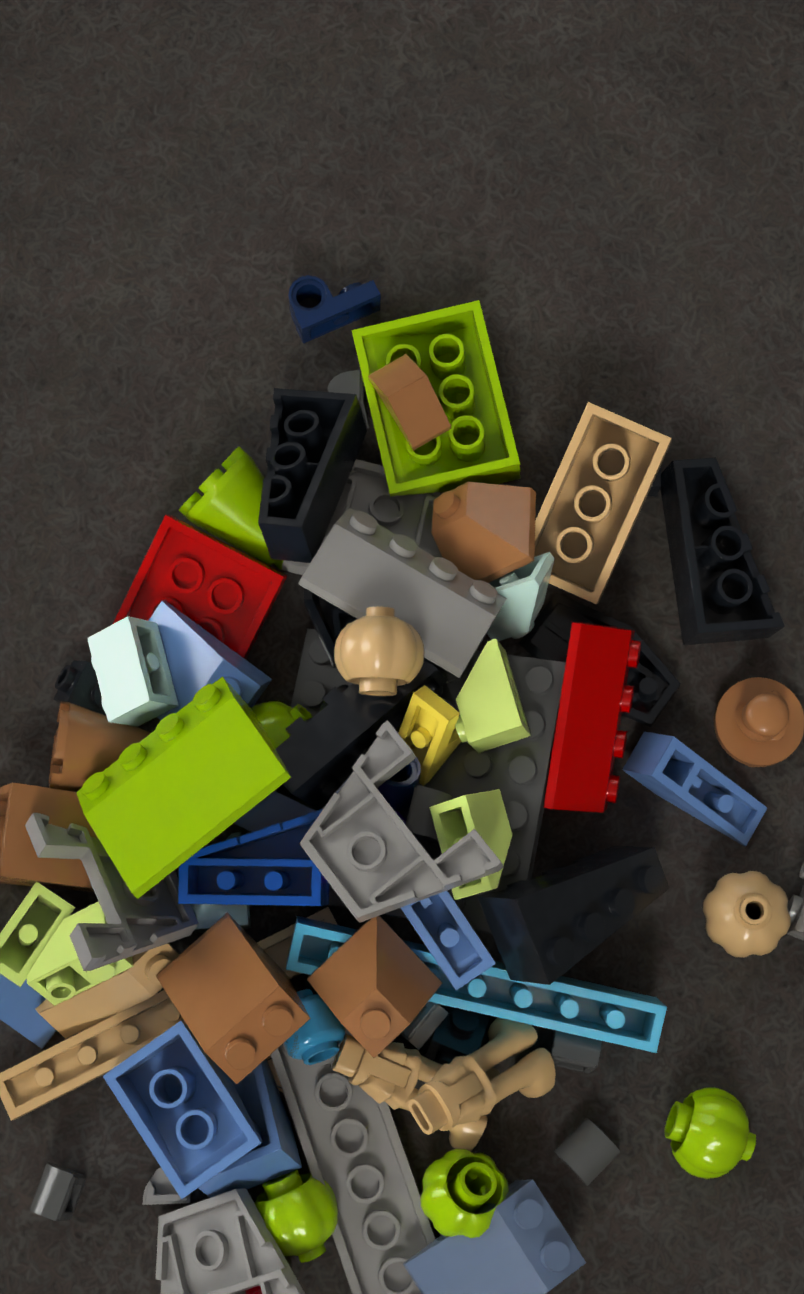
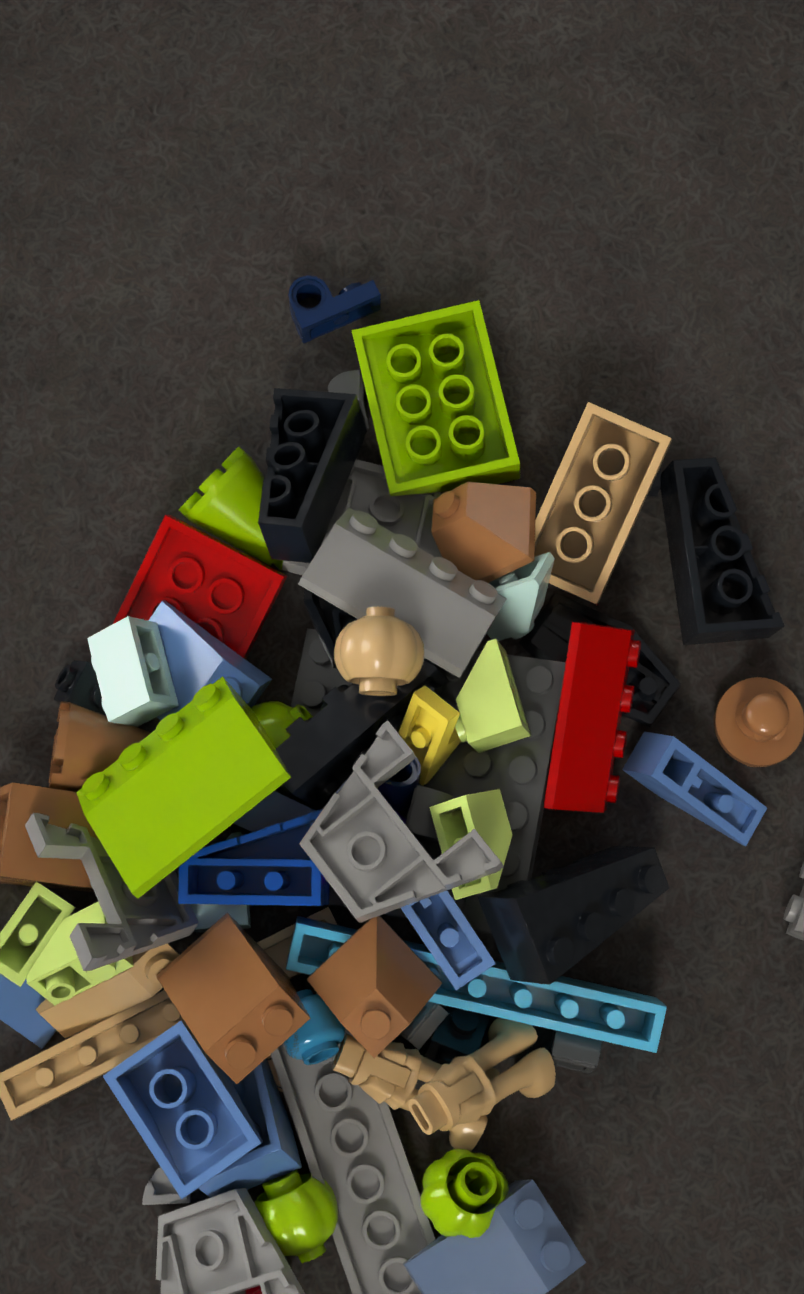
dark grey brick [29,1162,86,1222] -> none
medium nougat slope [368,354,451,451] -> none
dark grey brick [553,1118,620,1186] -> none
lime plant [665,1087,756,1179] -> none
tan plant [703,871,791,958] -> none

